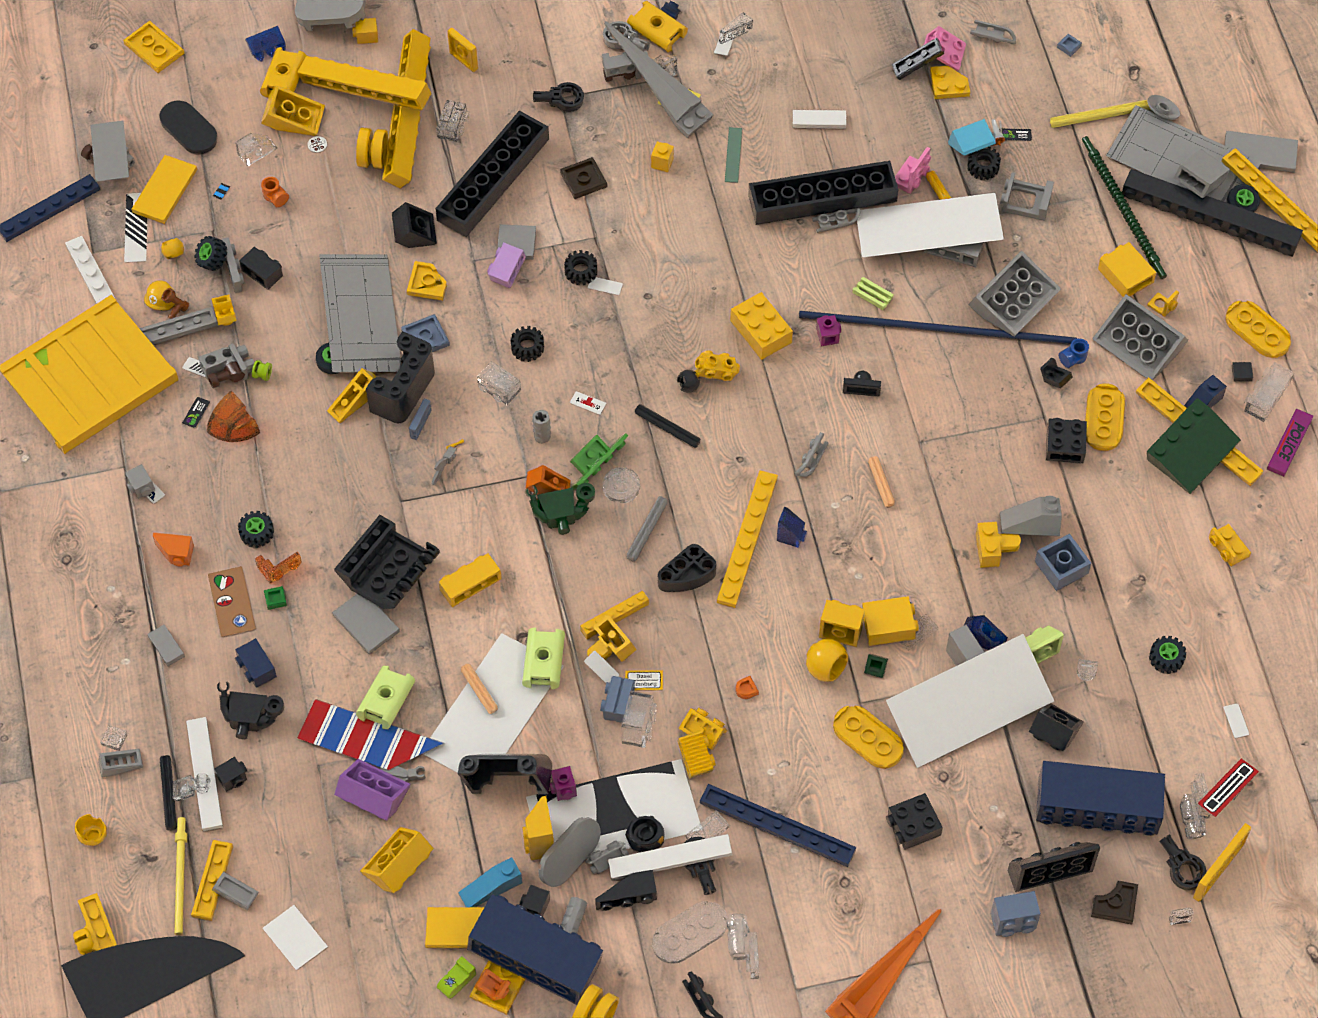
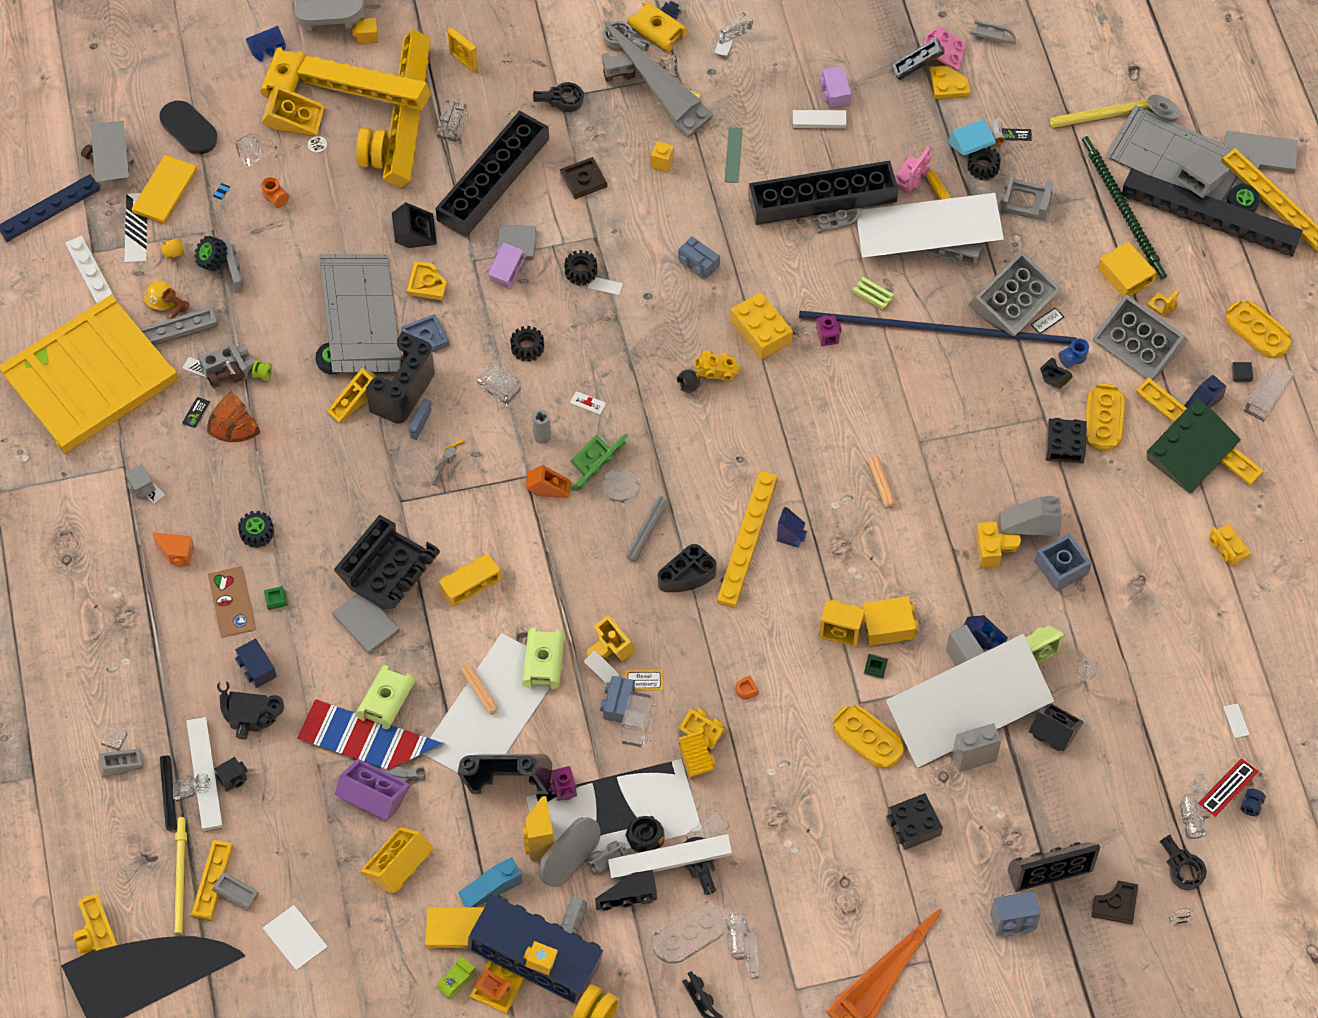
yellow hair [75,814,107,846] -> none
yellow tile [123,21,185,73] -> none
light grey tile [147,625,185,666] -> none
yellow brick [211,294,237,326] -> none
black brick [239,246,283,290] -> none
clear orange bracket [255,552,302,584] -> none
black brick [519,885,550,917] -> none
dark green torso [525,483,595,535] -> none
yellow piece [580,590,649,639] -> none
black axle [635,404,701,448] -> none
dark blue plate [700,784,856,867] -> none
light grey piece [794,432,829,477] -> none
yellow wheel [806,639,848,682] -> none
black tile [843,370,881,397] -> none
dark blue brick [1036,761,1165,836] -> none
sand blue tile [1057,34,1082,57] -> none
black wheel [1149,636,1187,674] -> none
yellow tile [1193,823,1251,902] -> none
magenta tile [1267,408,1313,477] -> none
none -> yellow brick [524,941,558,976]
none -> sand blue brick [678,236,720,278]
none -> lavender brick [819,66,851,108]
none -> light grey brick [952,723,1001,772]
none -> white sticker [1031,308,1064,334]
none -> dark blue wheel [1240,788,1266,816]

